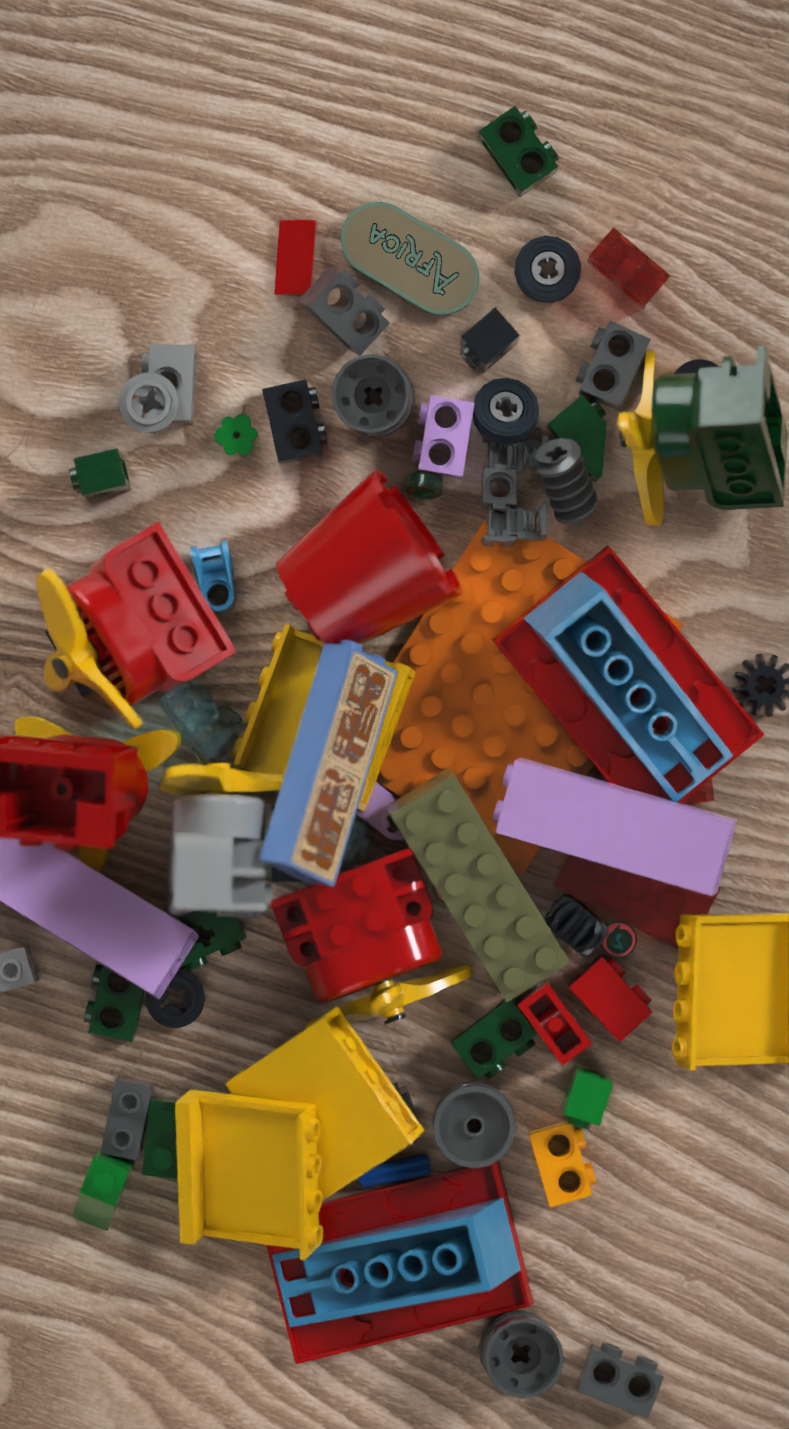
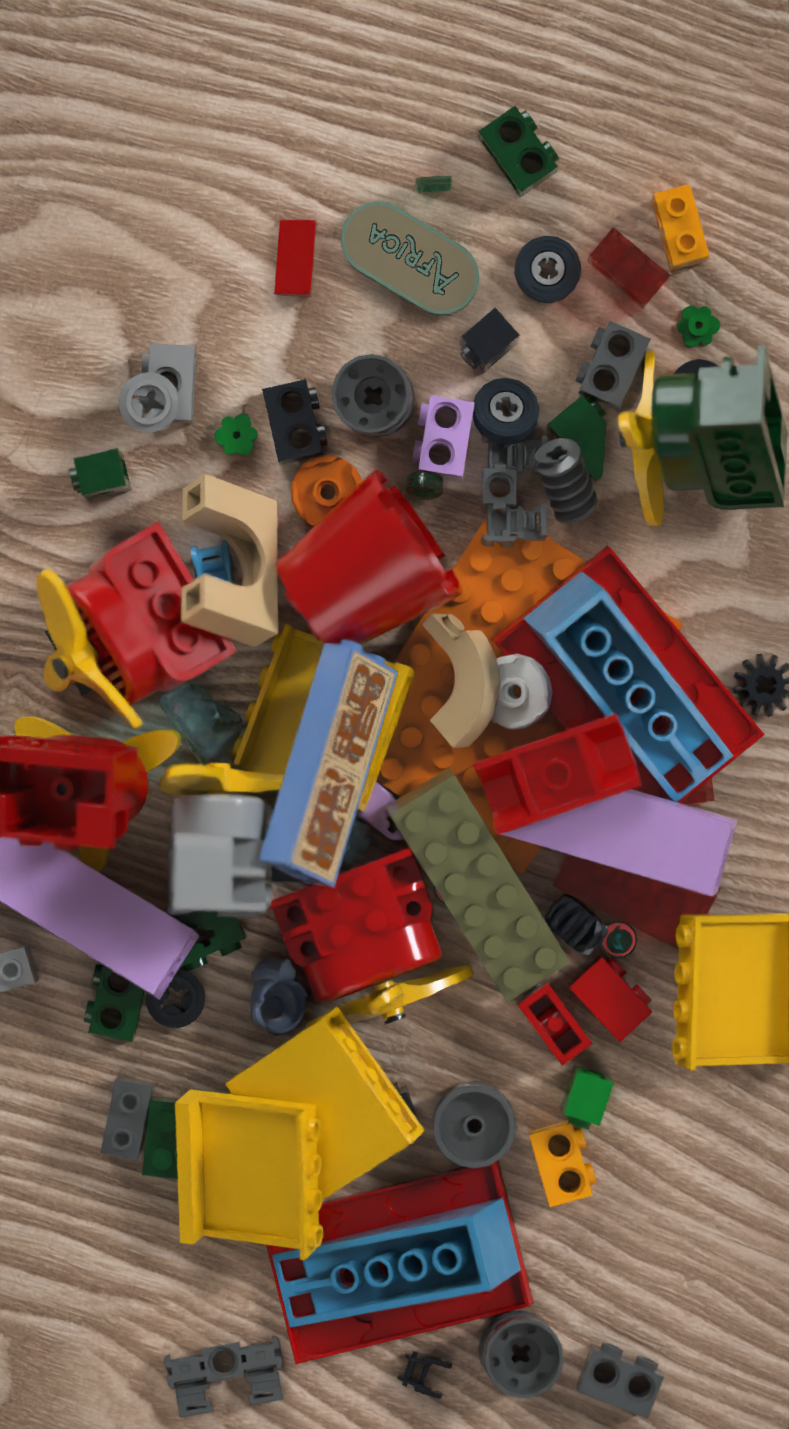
green slope [73,1148,135,1231] -> none
dark grey brick [298,267,390,356] -> none
blue axle [358,1154,431,1188] -> none
dark green brick [450,1000,538,1079] -> none
none -> dark grey piece [164,1336,284,1418]
none -> tan arch [181,474,279,647]
none -> sand blue hair [250,956,310,1036]
none -> orange plate [291,455,363,526]
none -> black piece [397,1351,453,1399]
none -> clear green tile [415,176,453,193]
none -> tan arch [422,614,500,748]
none -> red piece [472,713,642,835]
none -> white plate [491,654,552,730]
none -> light orange brick [651,184,710,272]
none -> green plant [677,306,720,347]

